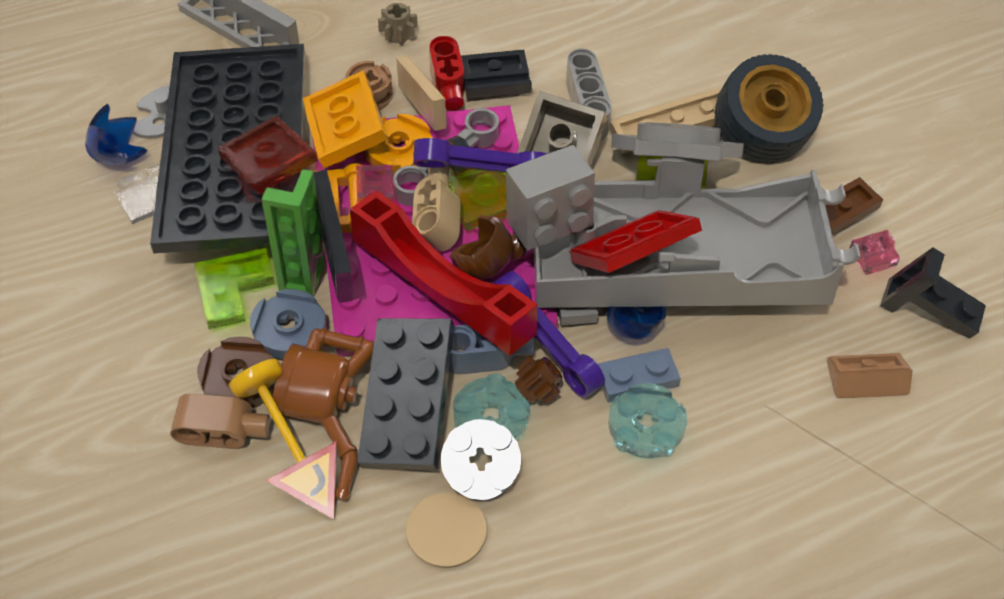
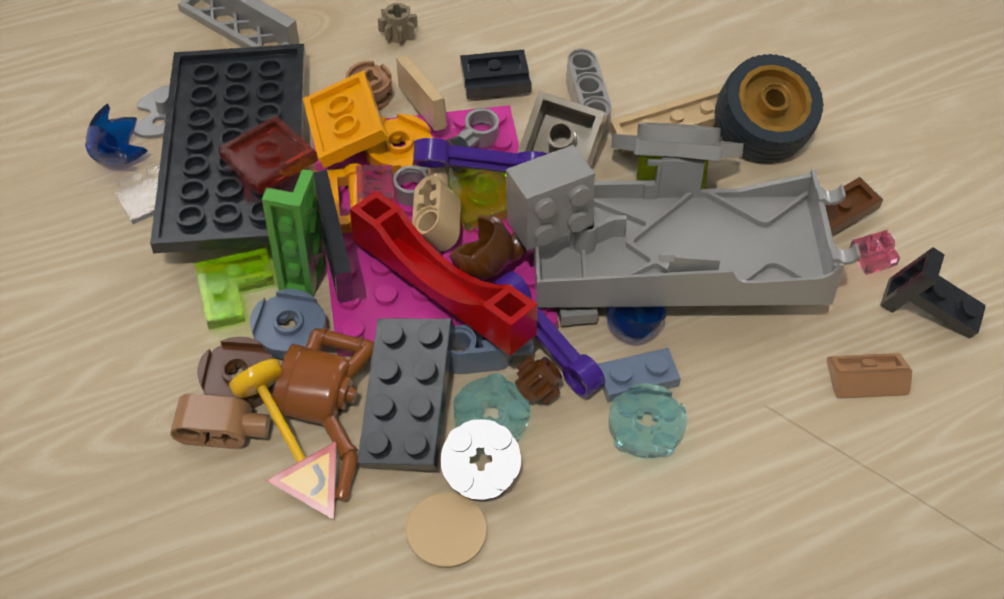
red piece [429,36,464,111] -> none
red tile [569,210,703,273] -> none

